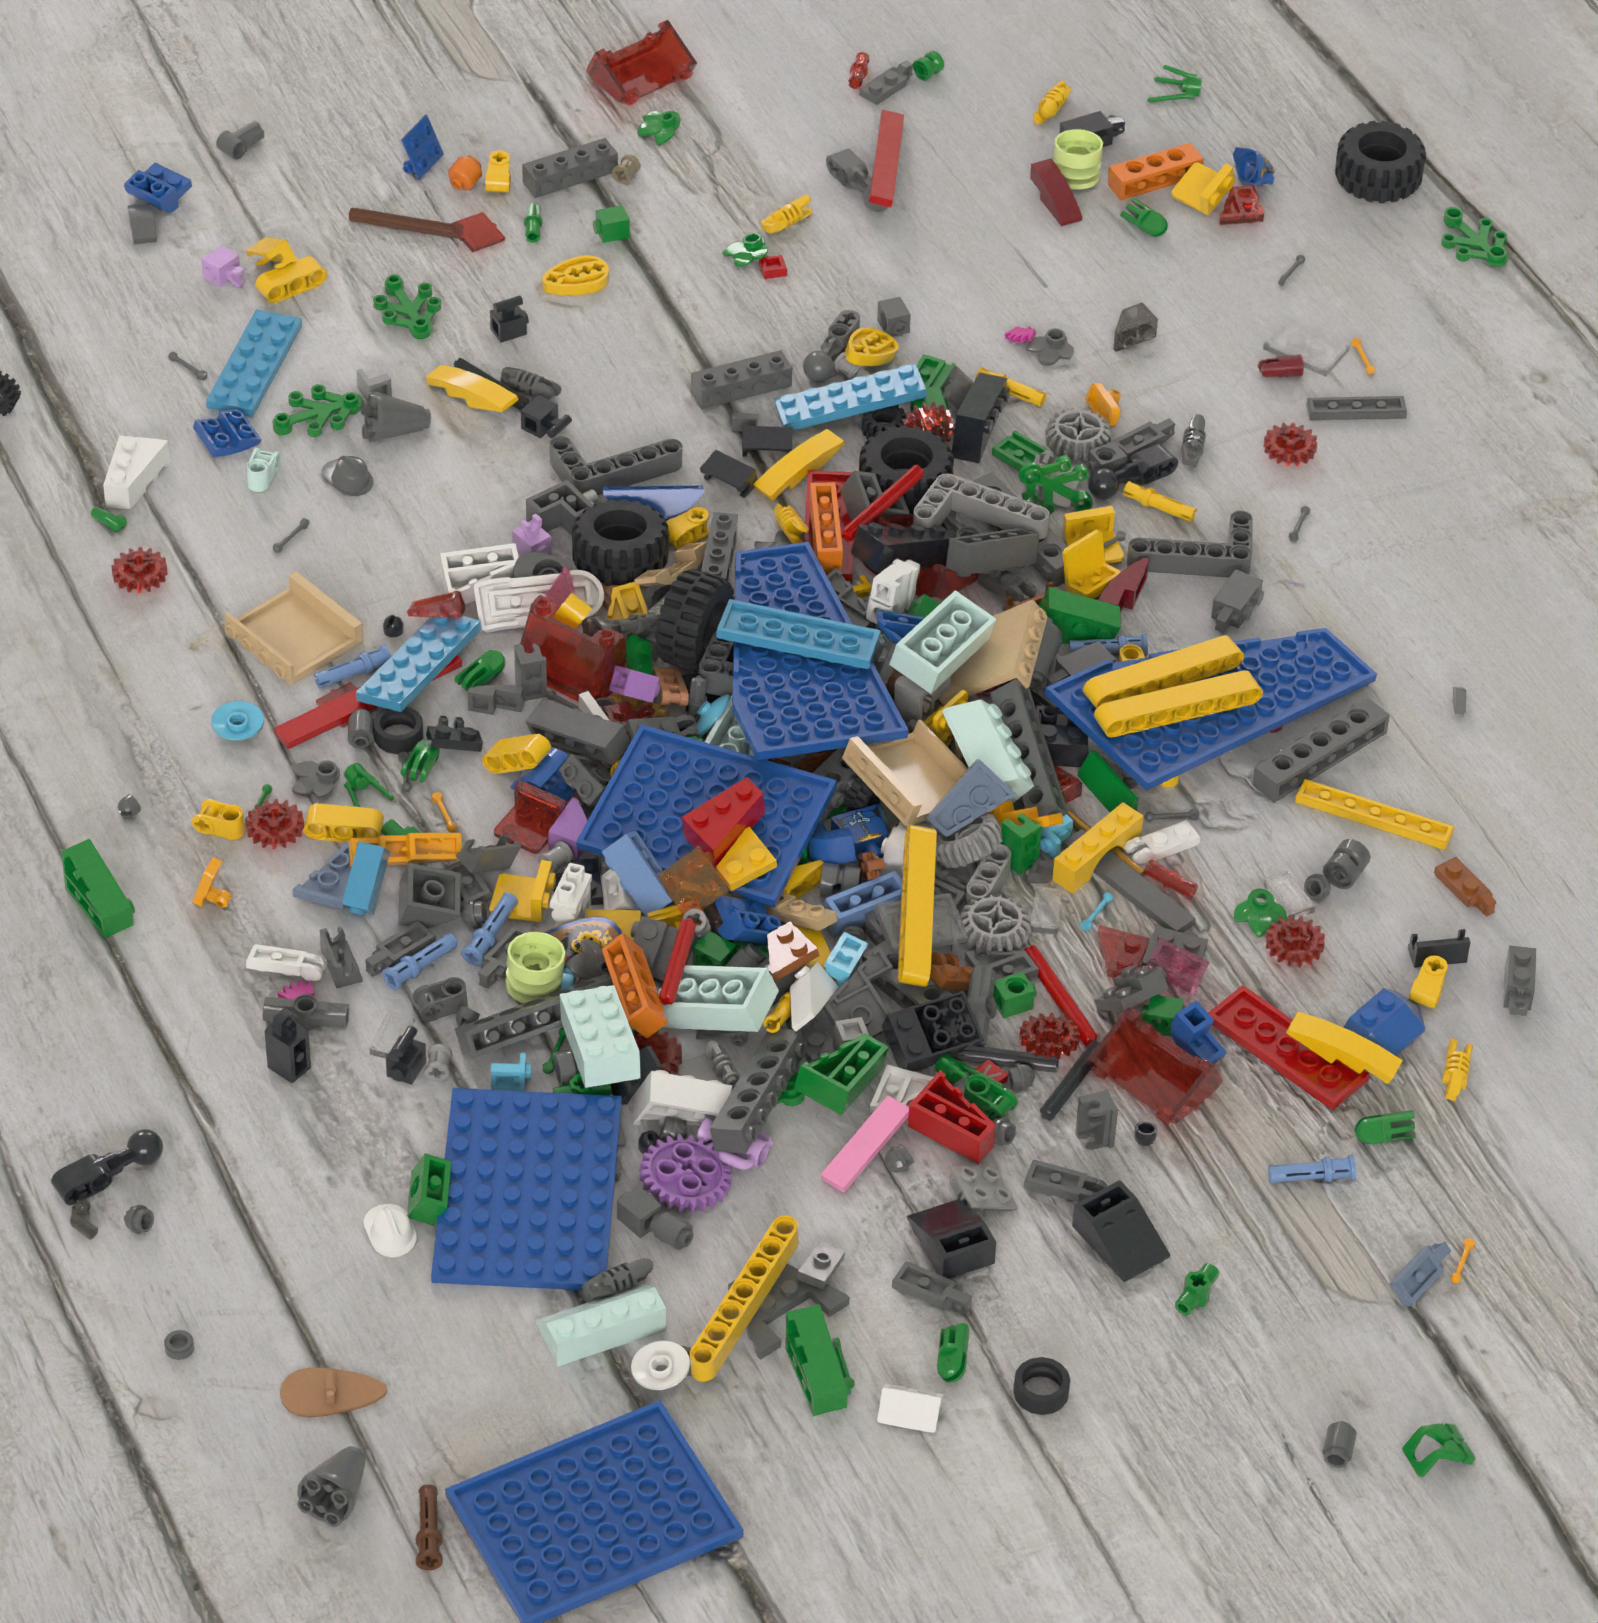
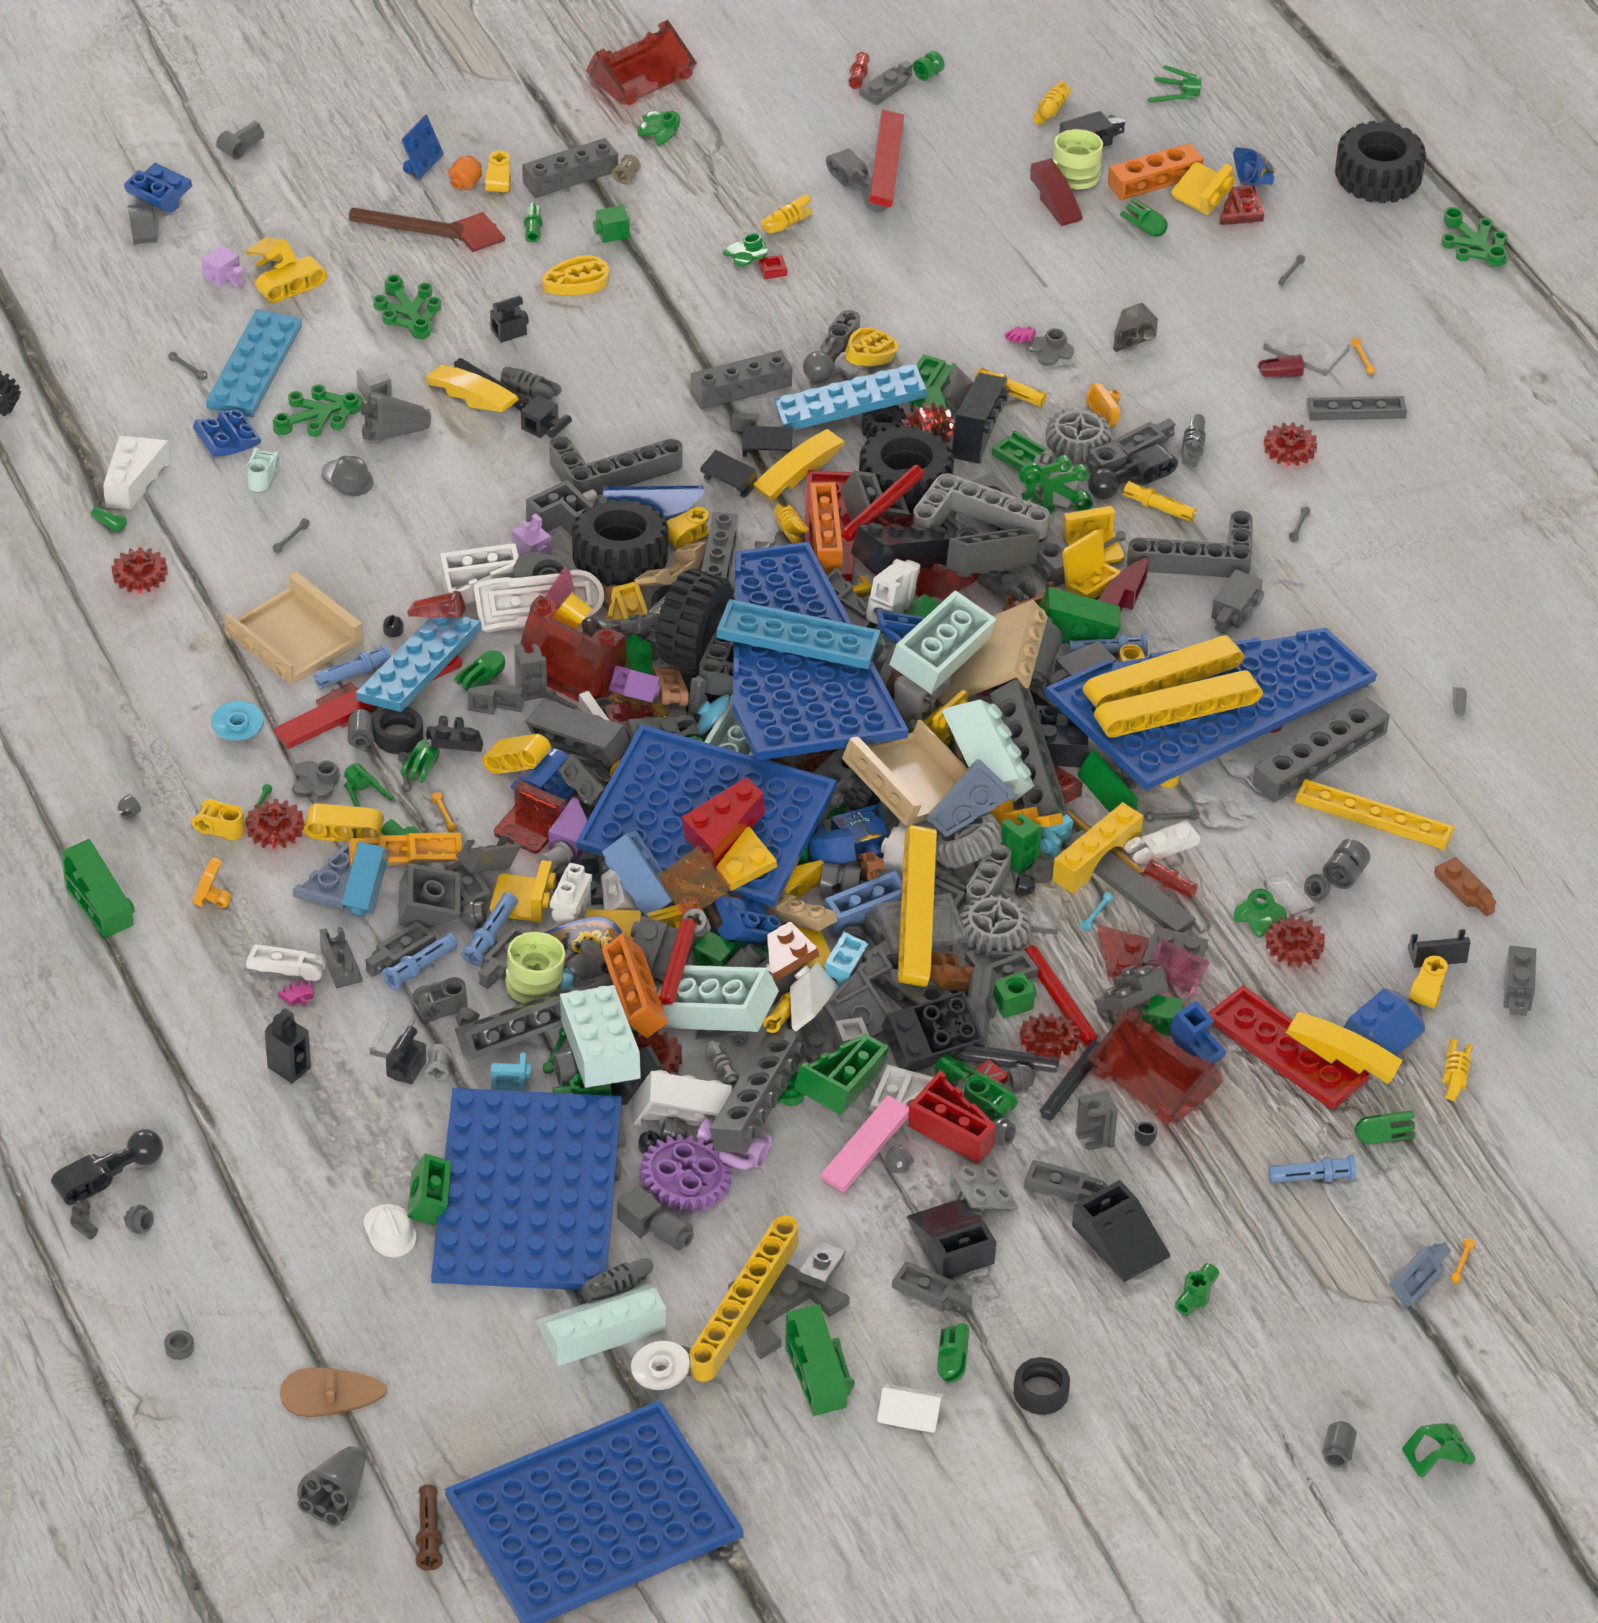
dark grey piece [263,994,349,1031] -> none
dark grey brick [877,297,911,337] -> none
none -> black hinge [1015,873,1036,896]

